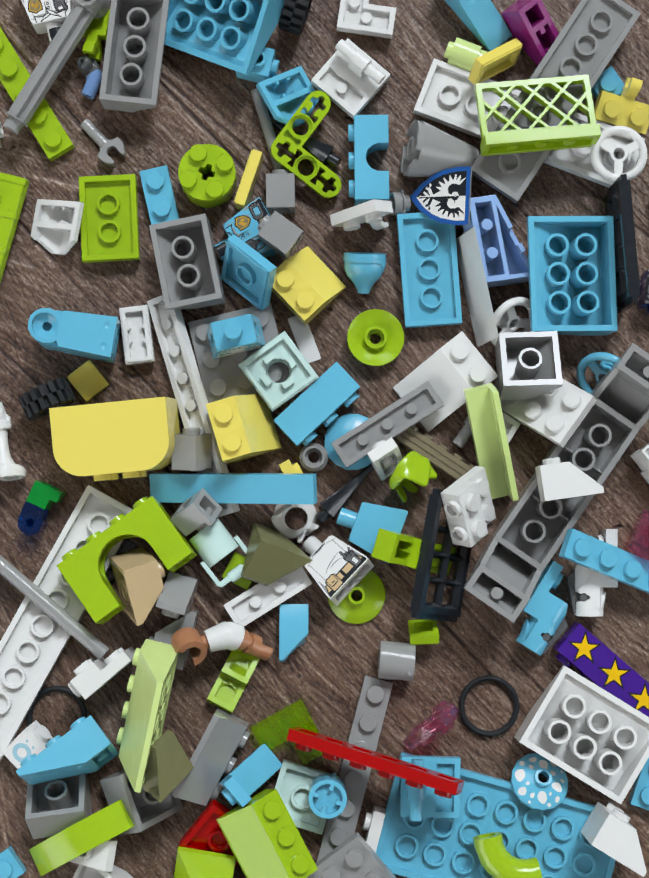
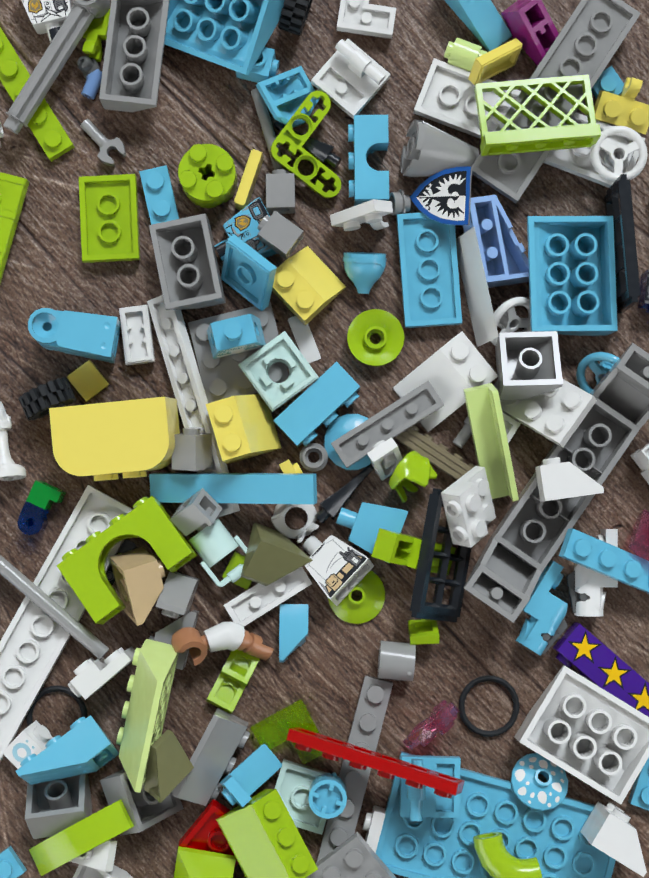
white slope [31,199,84,255] -> none

